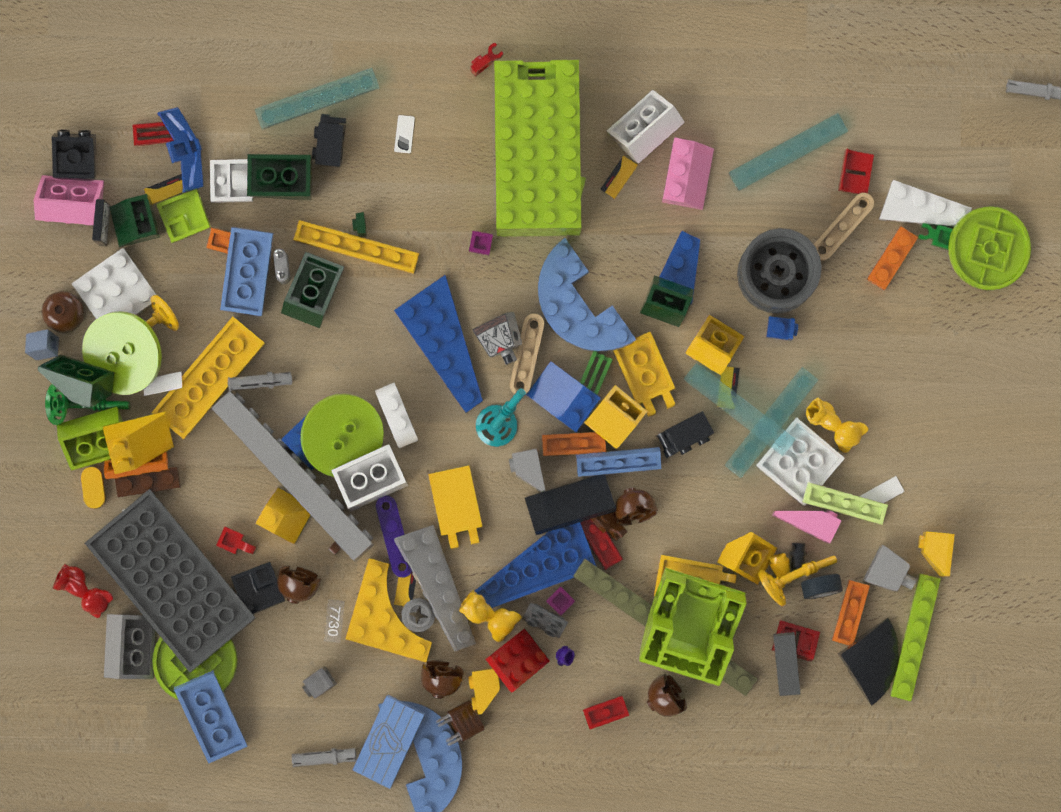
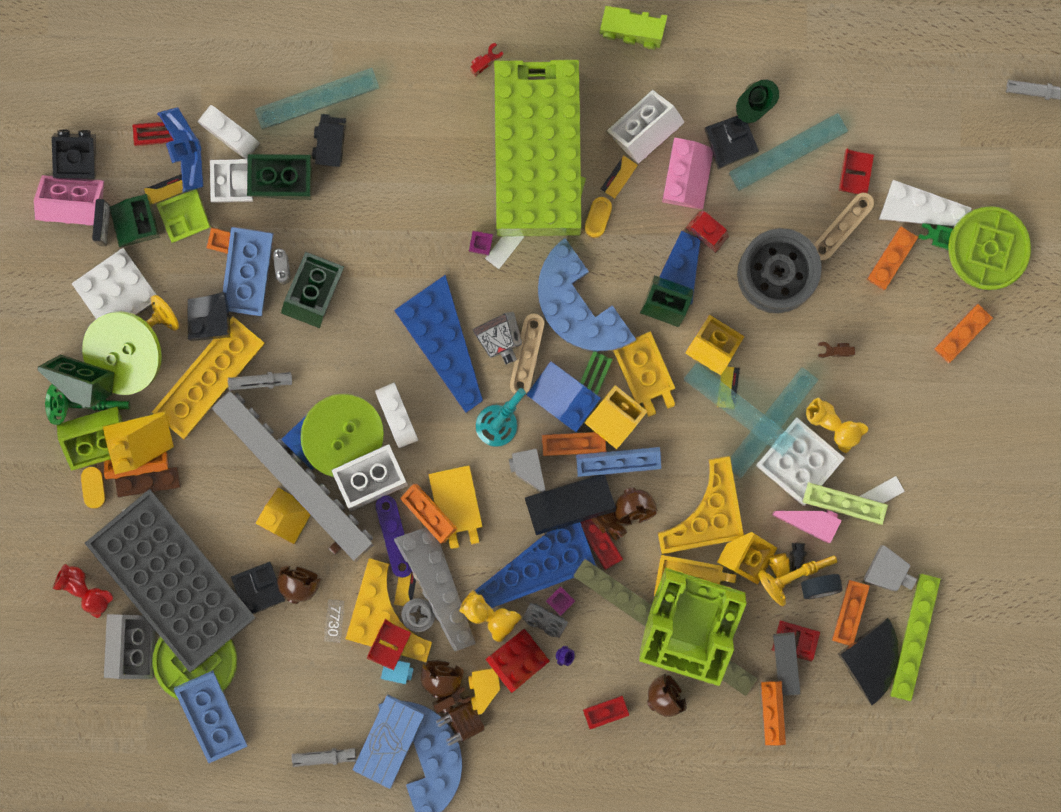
sand blue panel [25,329,59,360] -> none
reddish brown cylinder [41,291,84,333] -> none
white sticker [144,372,182,396] -> none
red plate [216,526,256,554] -> none
yellow tile [293,220,420,274] -> none
flat silver slope [302,667,337,699] -> none
dark green plate [352,212,367,236] -> none
white sticker [394,115,415,153] -> none
black hinge [656,411,714,459] -> none
blue bracket [766,316,798,341] -> none
yellow slope [918,531,955,577] -> none
none -> black plate [188,292,230,341]
none -> white brick [198,105,260,159]
none -> red piece [367,618,411,671]
none -> medium azure brick [381,660,414,684]
none -> orange plate [400,484,458,544]
none -> reddish brown plate [432,686,471,714]
none -> white sticker [485,236,524,269]
none -> yellow tile [584,197,612,238]
none -> lime wedge [599,6,668,50]
none -> yellow plate [657,456,744,554]
none -> red torso [685,211,729,253]
none -> black plate [704,115,759,169]
none -> dark green piece [736,79,779,123]
none -> orange plate [761,681,786,746]
none -> reddish brown plate [818,342,855,358]
none -> orange plate [934,304,993,363]

